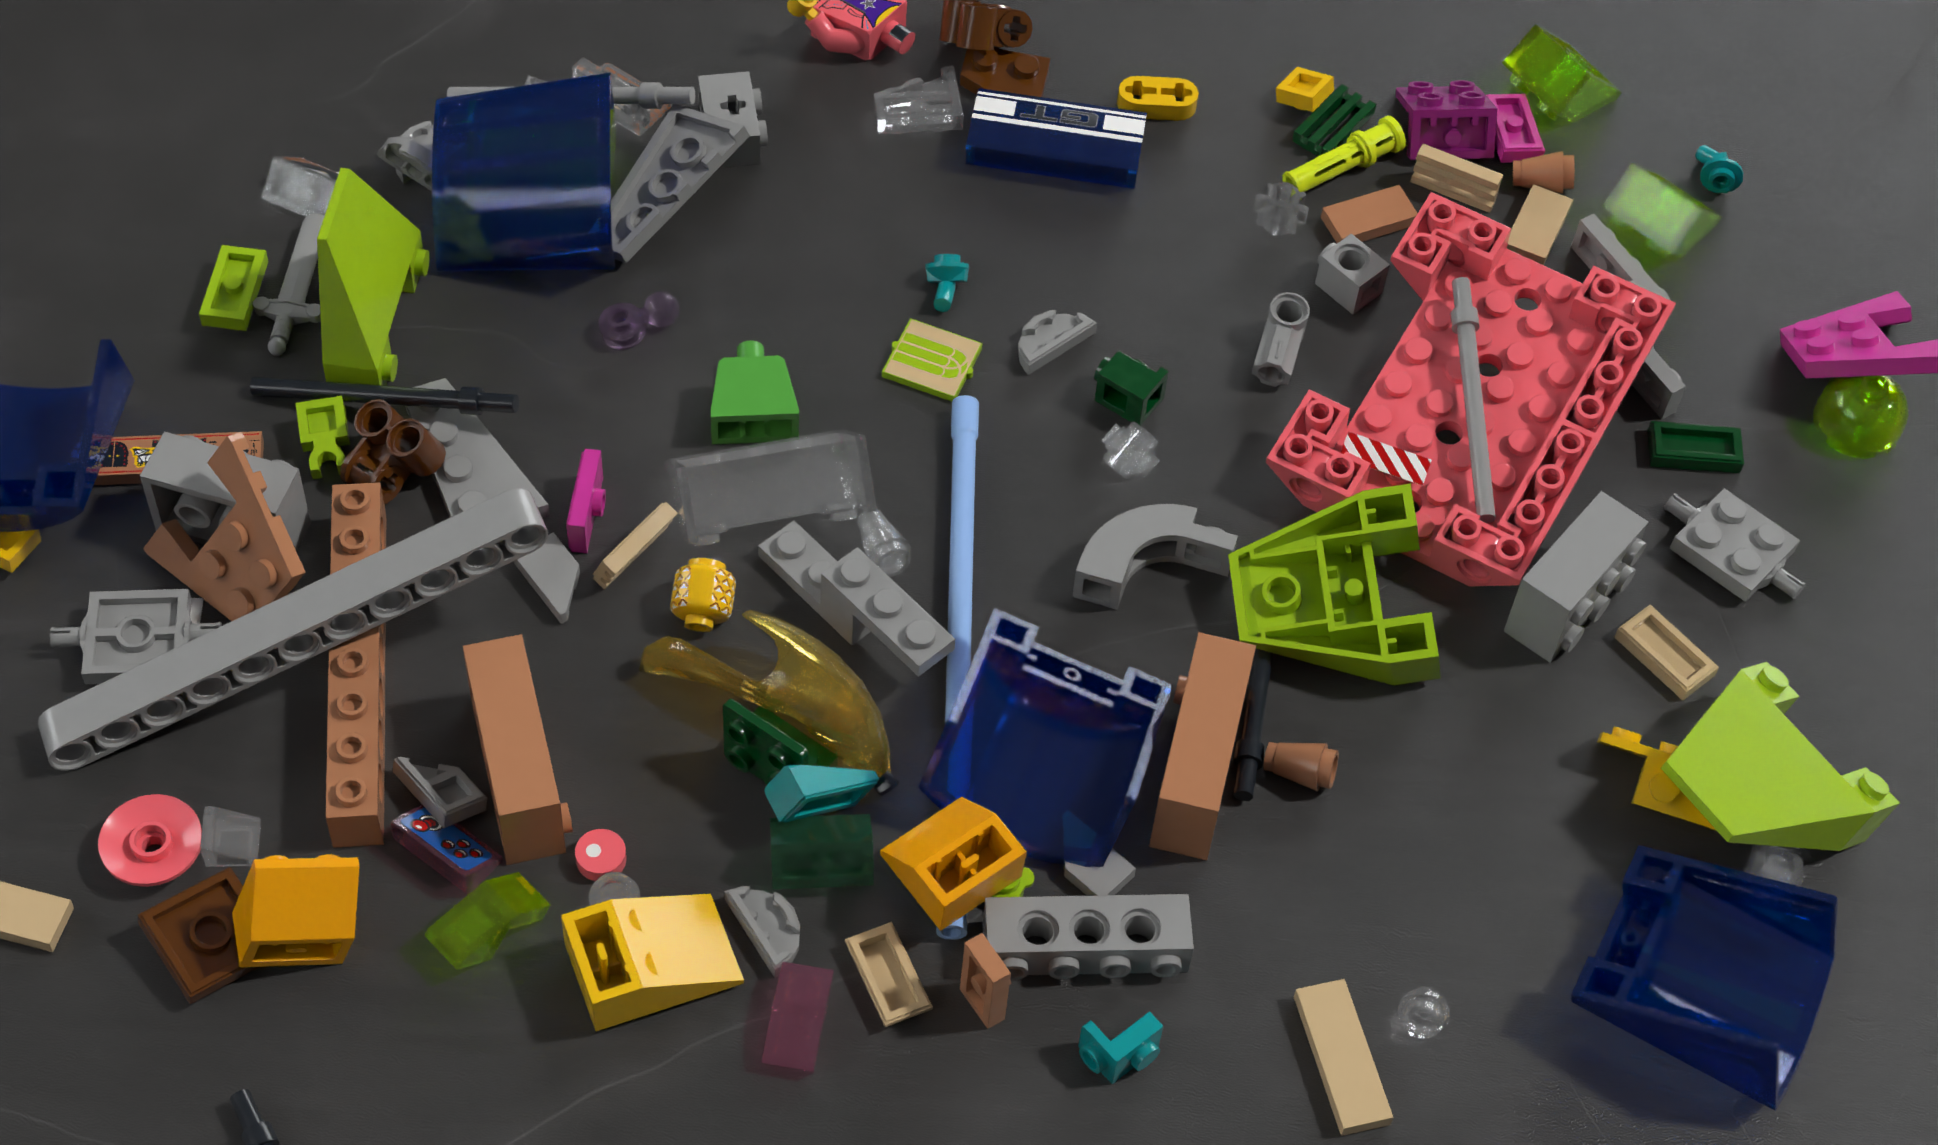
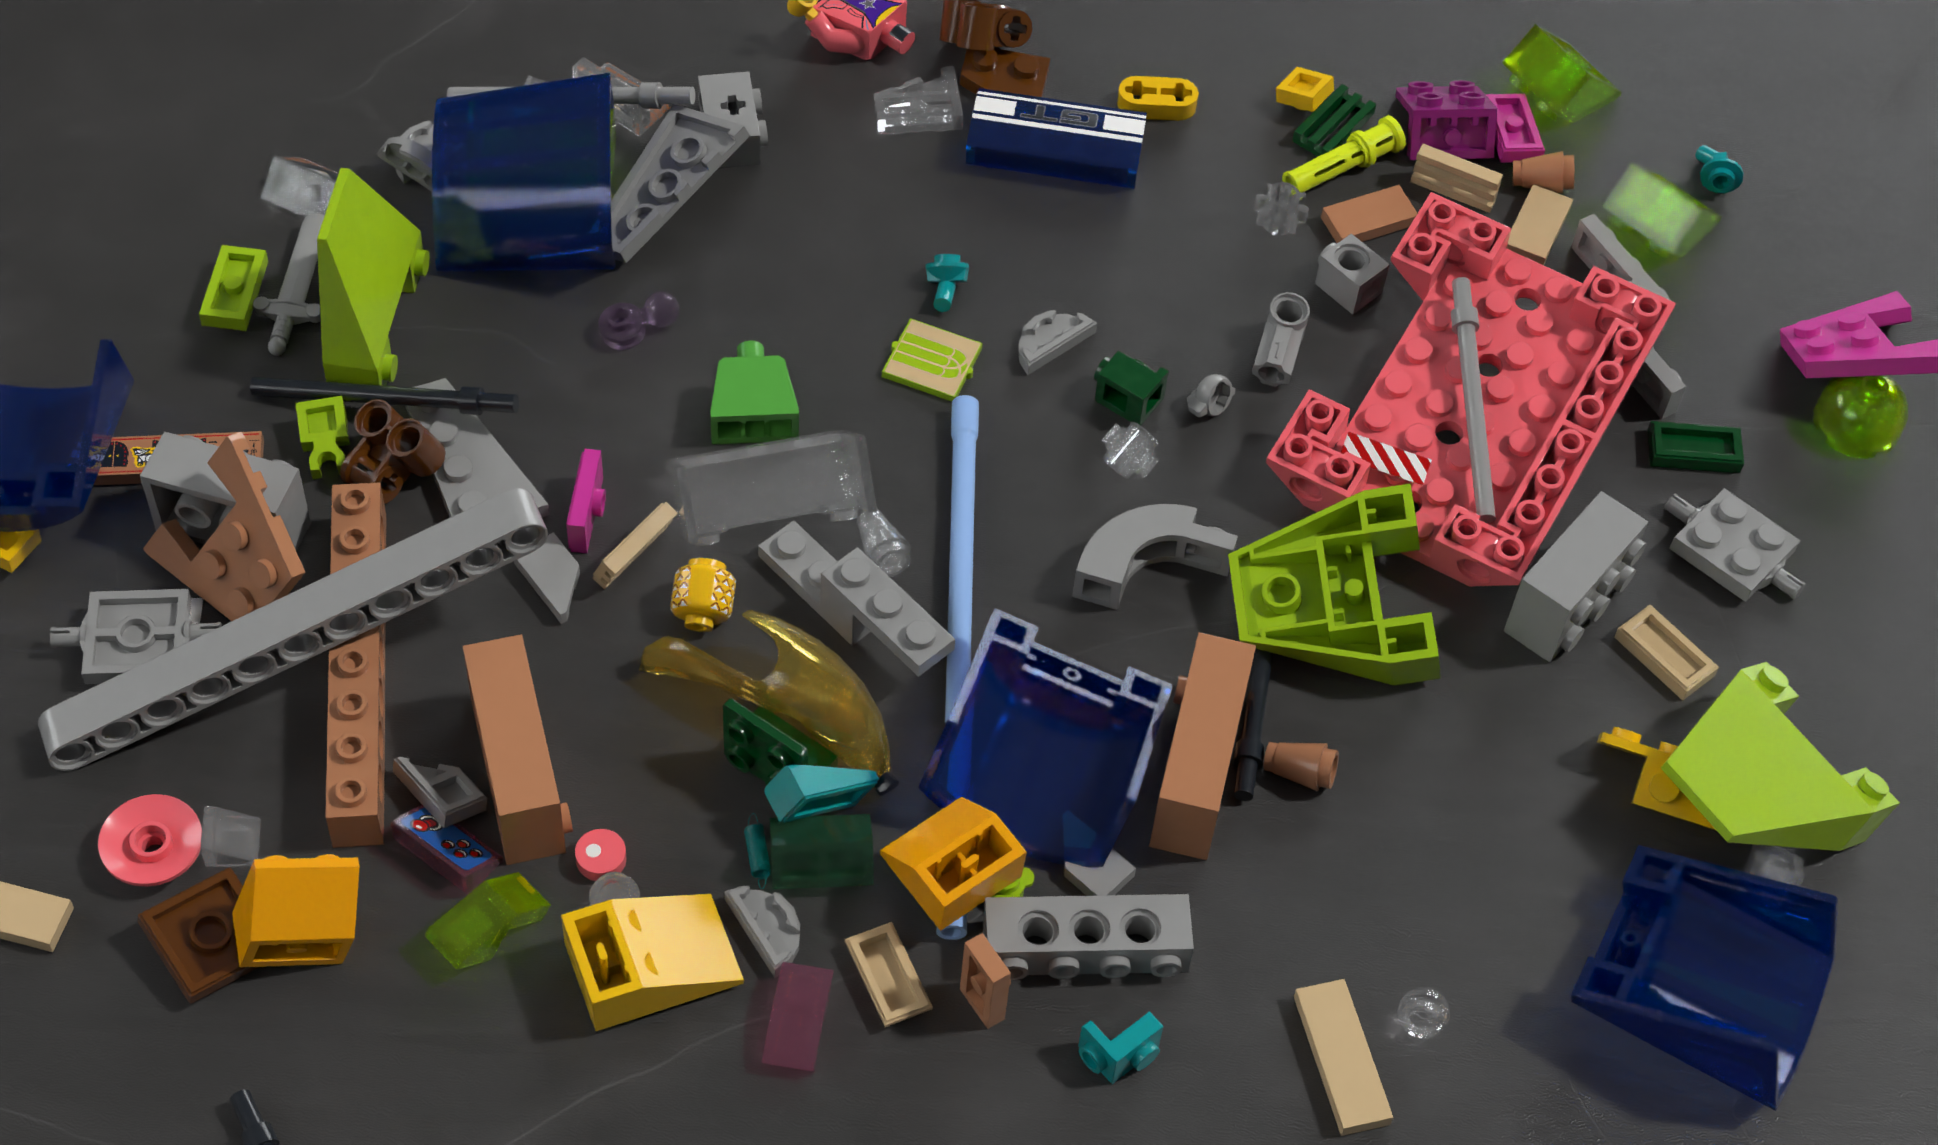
none -> teal piece [744,813,771,889]
none -> light grey piece [1187,374,1236,417]

